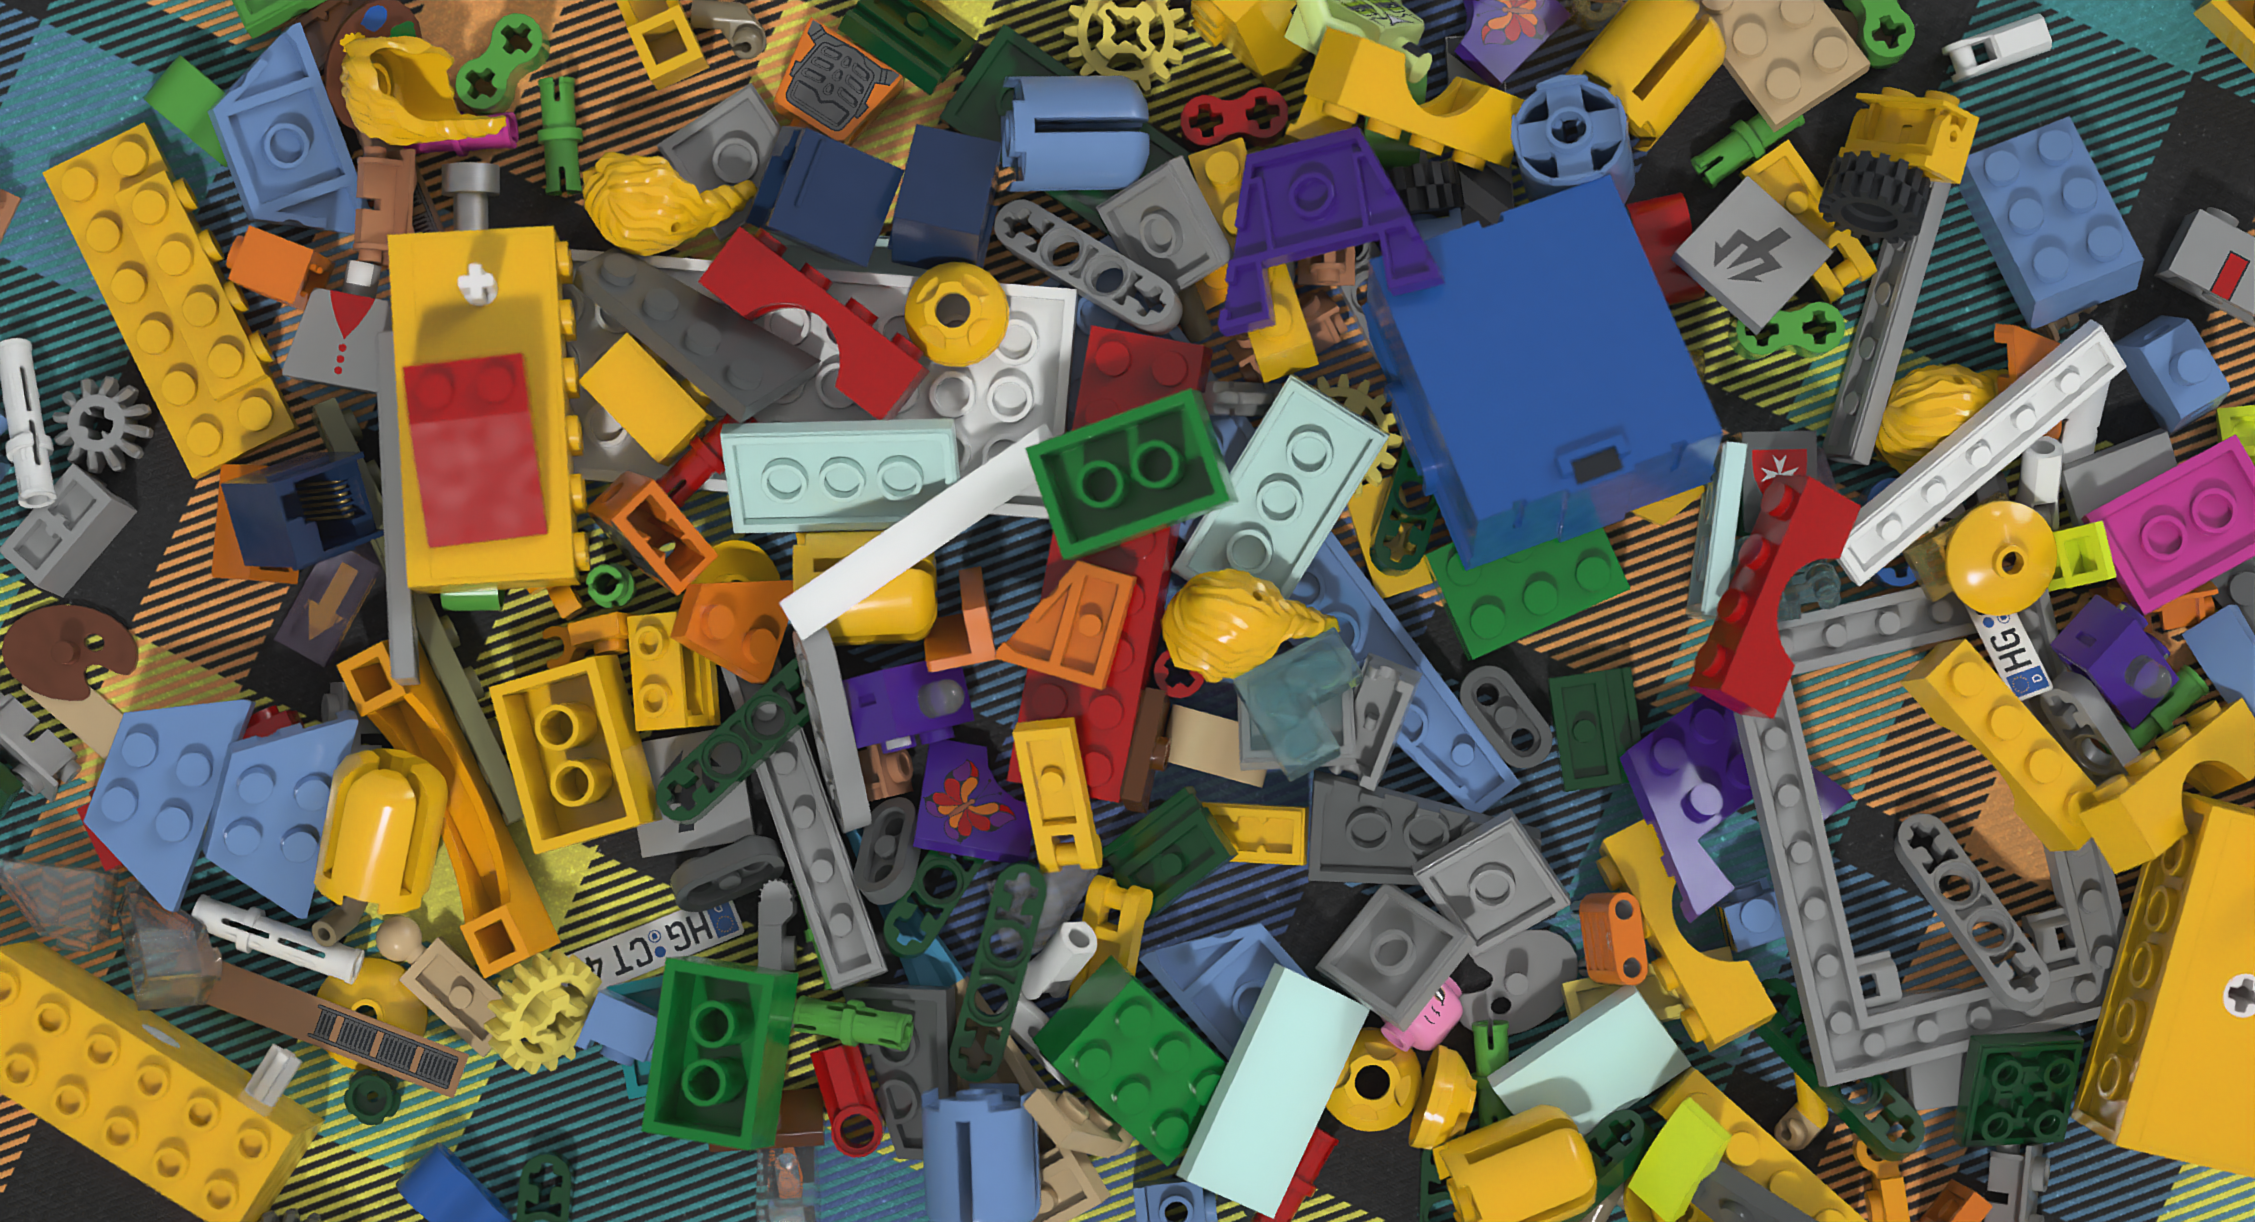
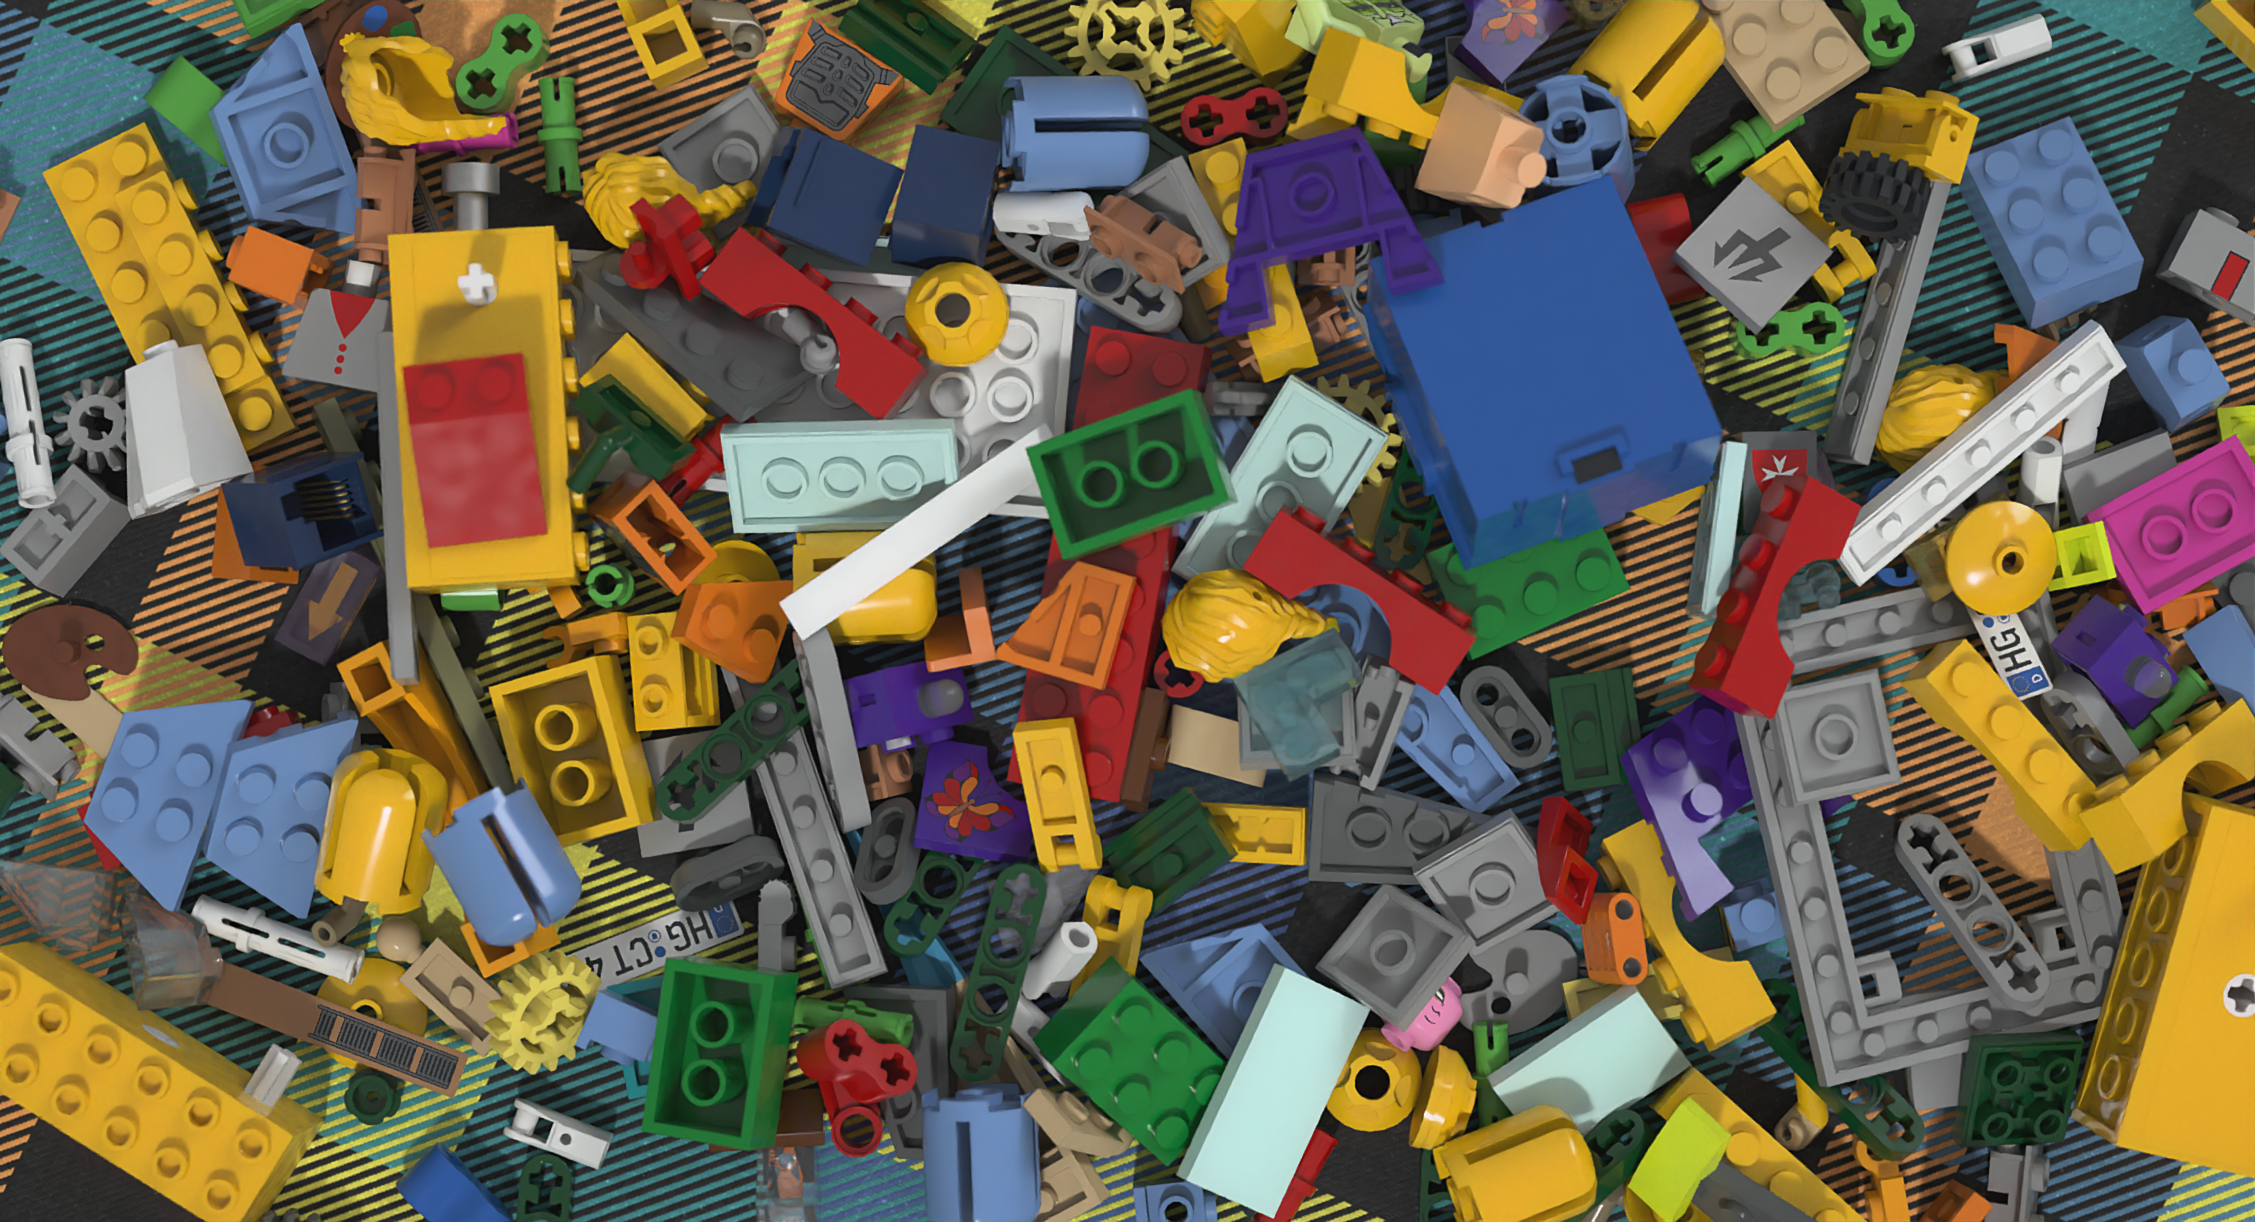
none -> white slope [125,340,254,520]
none -> medium blue cylinder [420,777,582,946]
none -> white bar [503,1098,613,1170]
none -> dark green plate [565,374,697,495]
none -> red hips [619,193,717,301]
none -> light grey arm [782,308,839,375]
none -> red axle [796,1019,918,1105]
none -> white bar [993,188,1094,241]
none -> nougat hinge [1083,195,1203,295]
none -> red arch [1242,503,1477,696]
none -> light nougat torso [1414,83,1546,209]
none -> red slope [1537,796,1599,925]
none -> light grey tile [1768,669,1902,807]

